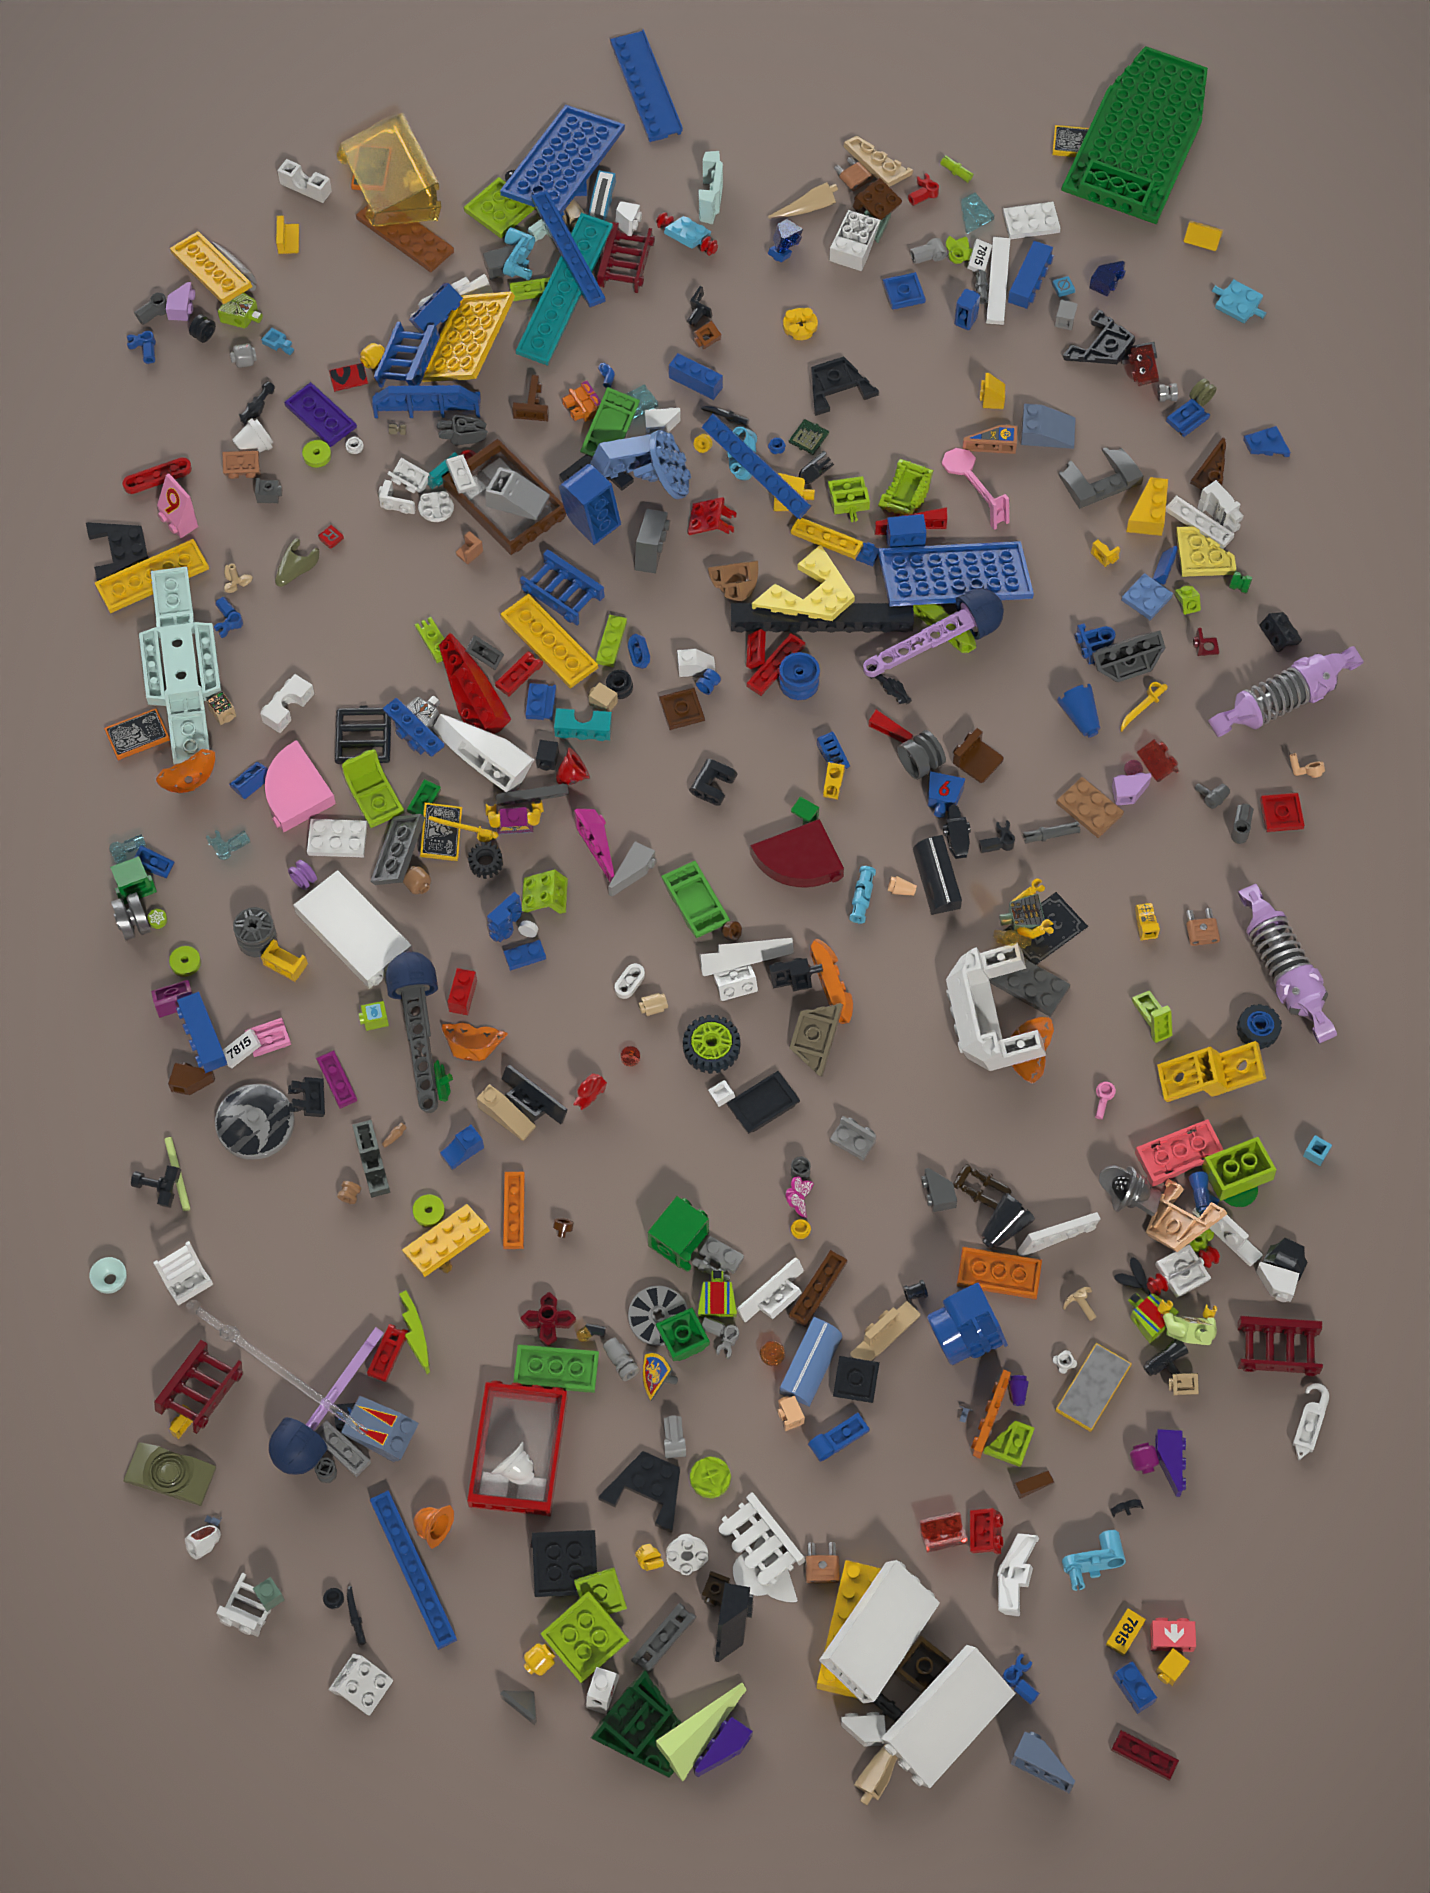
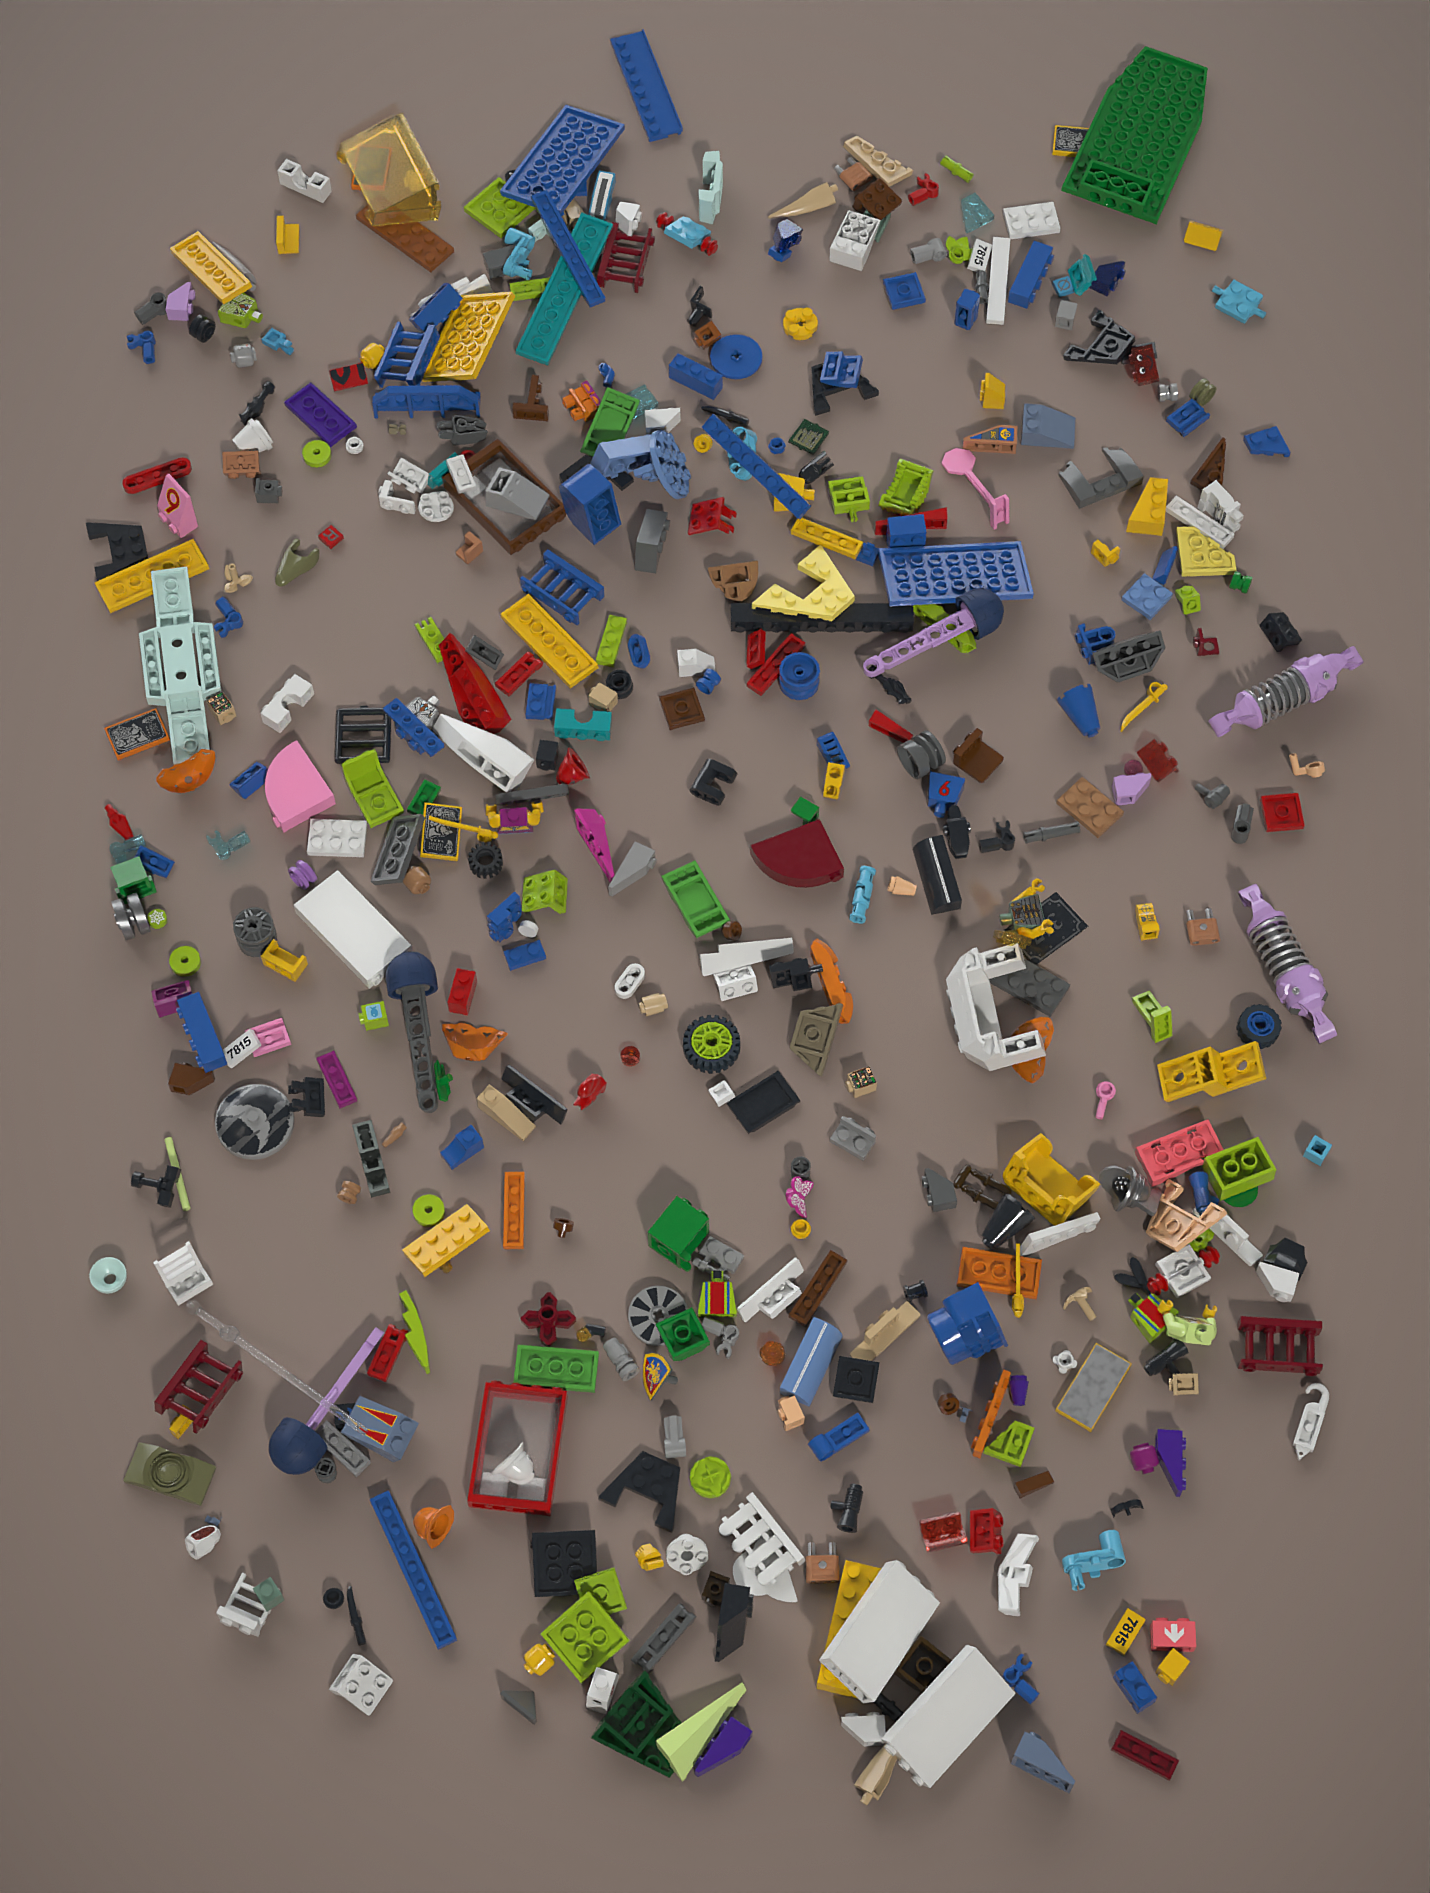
none -> red piece [104,804,134,841]
none -> blue piece [710,335,762,379]
none -> blue slope [820,351,863,388]
none -> black piece [830,1484,863,1533]
none -> brick [845,1066,877,1098]
none -> reddish brown tile [937,1393,959,1415]
none -> yellow windscreen [1002,1133,1100,1225]
none -> yellow sword [1012,1243,1024,1318]
none -> teal plate [1068,254,1097,296]

